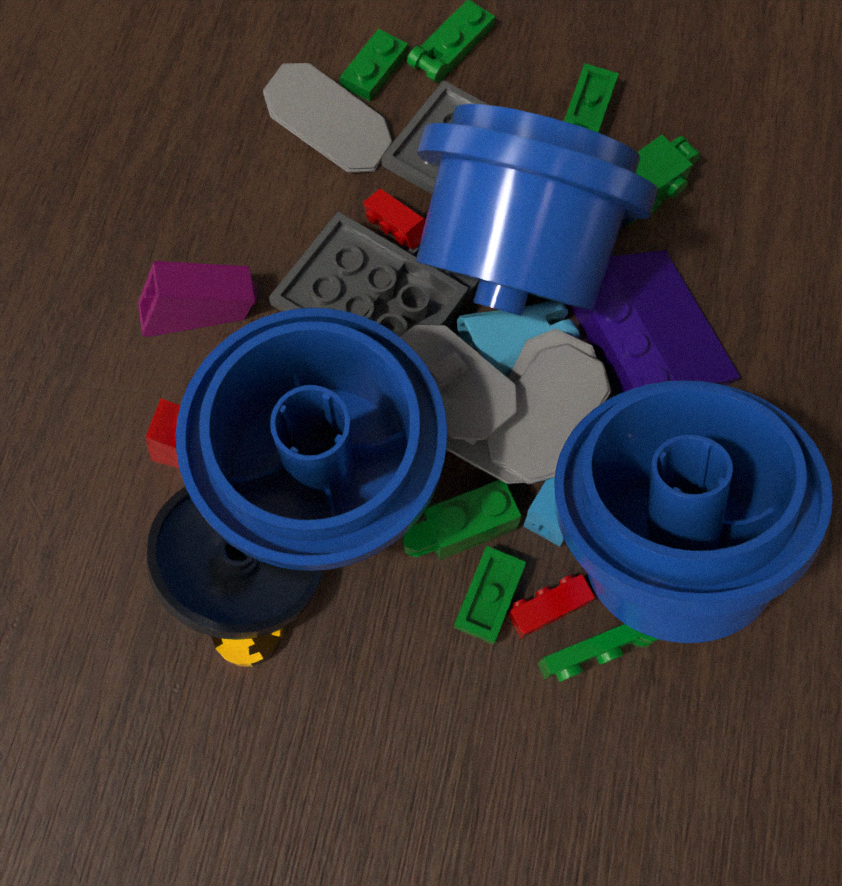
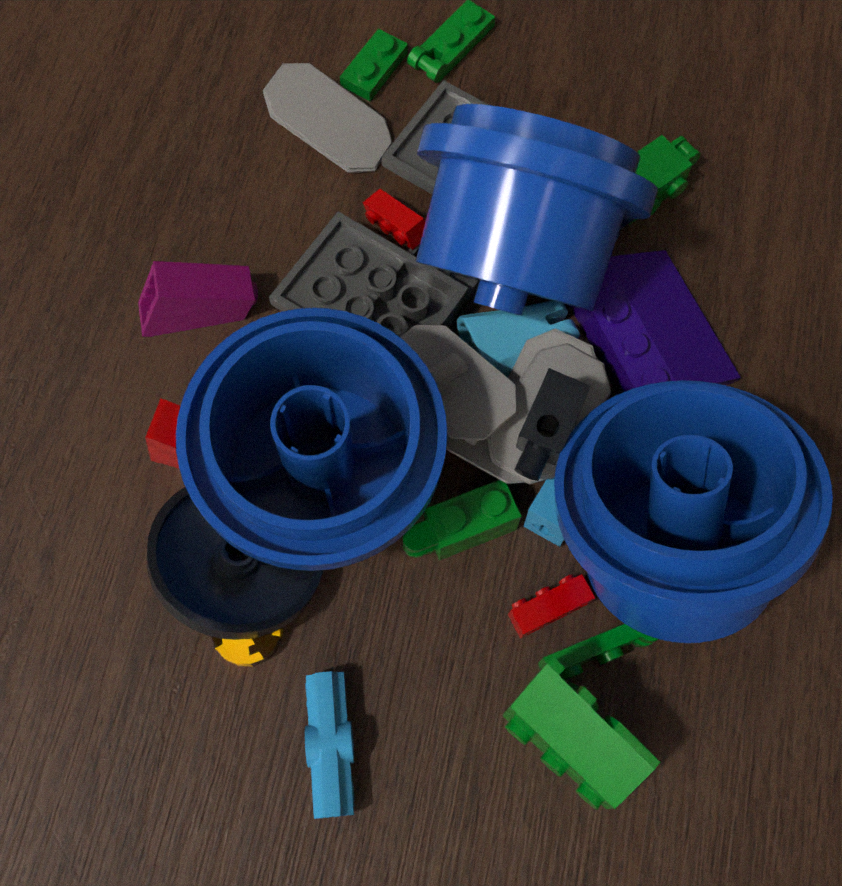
green plate [453,546,526,645] -> none
green plate [564,63,619,133] -> none
none -> dark azure piece [305,671,355,819]
none -> green wedge [502,656,660,810]
none -> black torso [514,368,591,481]

